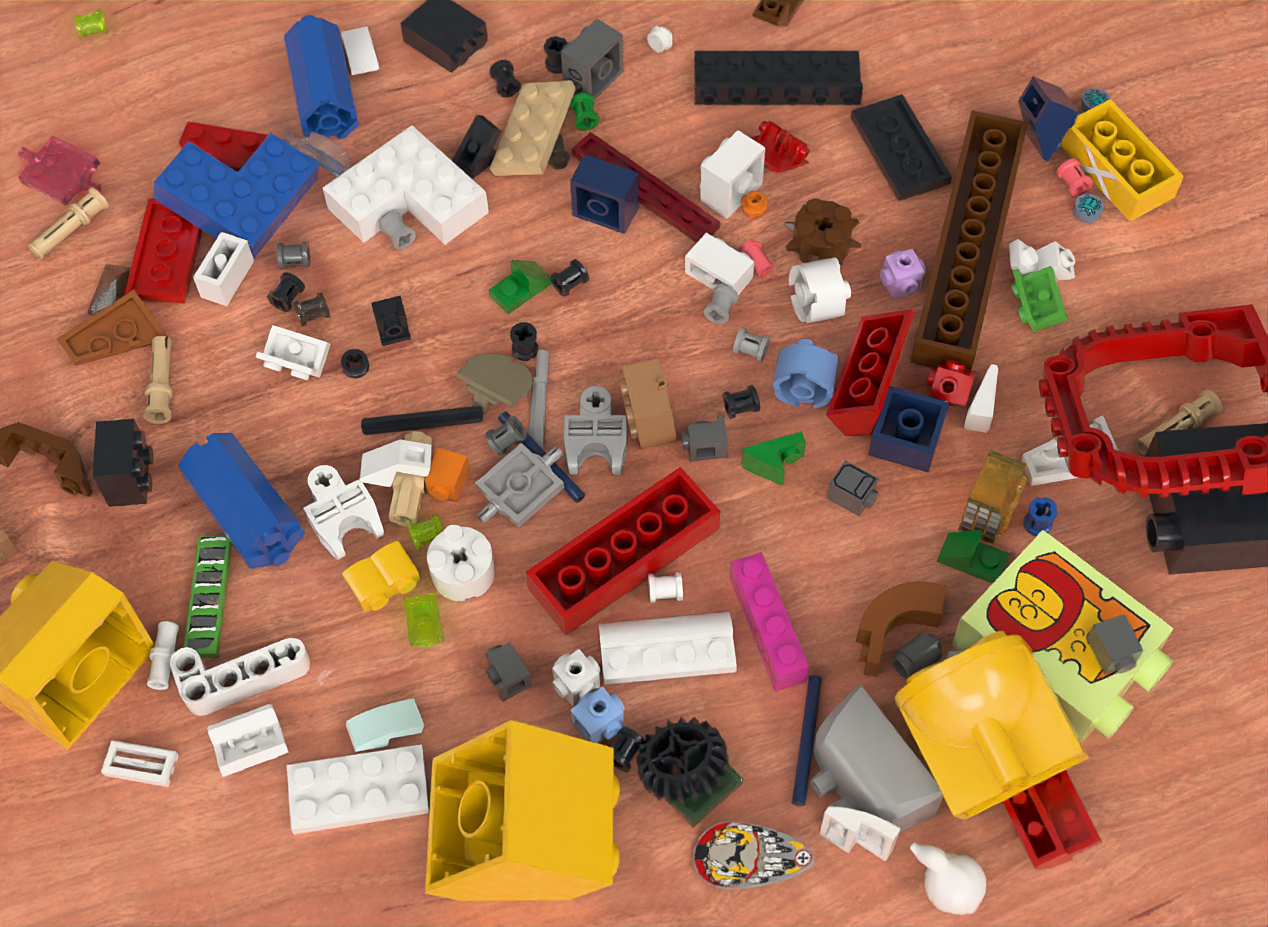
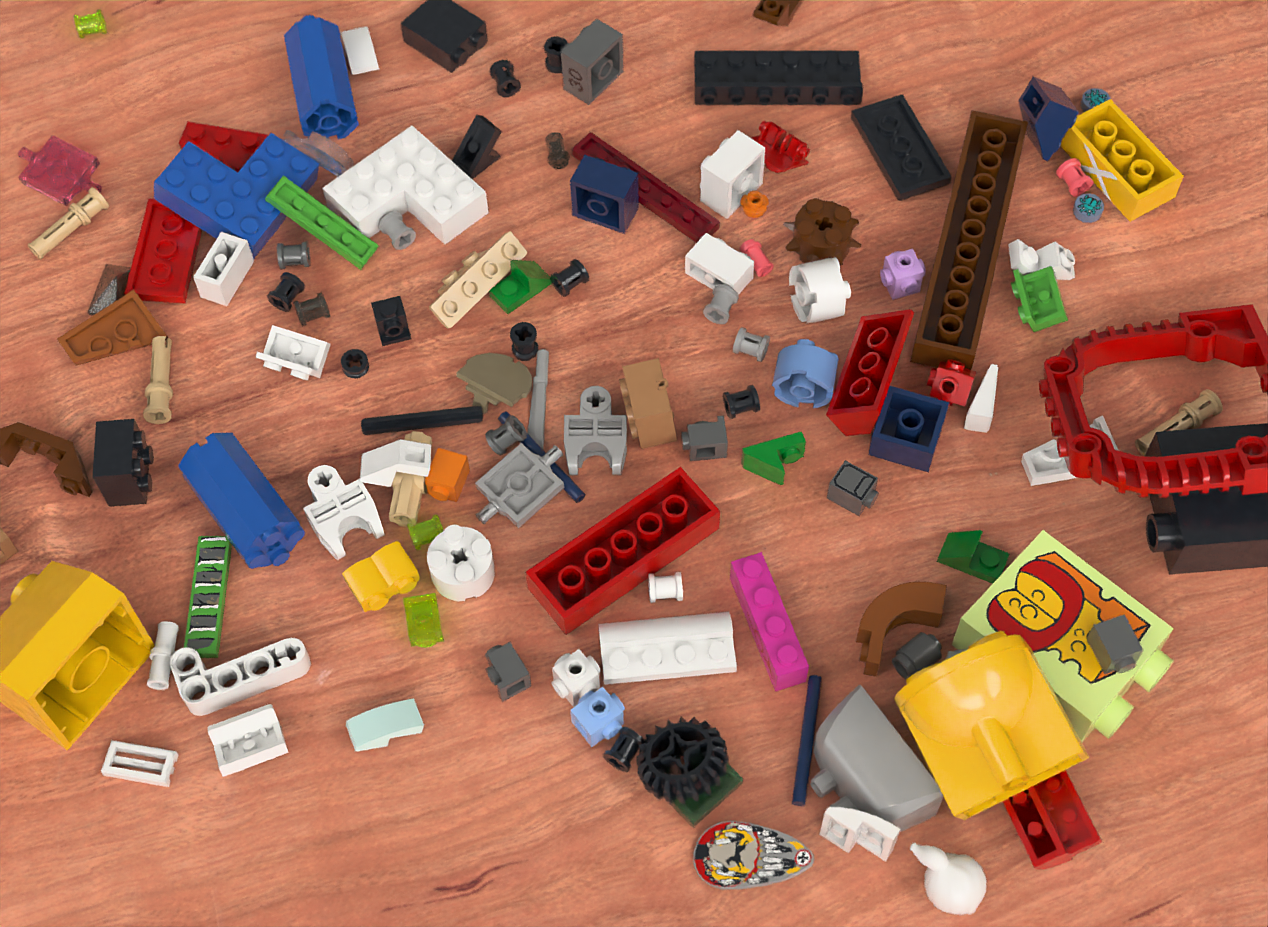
white plate [287,745,430,834] -> none
yellow slope [425,720,620,901] -> none
tan plate [490,80,576,176] -> none
green bush [570,93,600,131] -> none
white plate [647,26,673,52] -> none
clear yellow brick [958,450,1028,545] -> none
blue bush [1023,497,1057,536] -> none
none -> bright green tile [265,175,379,270]
none -> tan bracket [429,231,527,329]

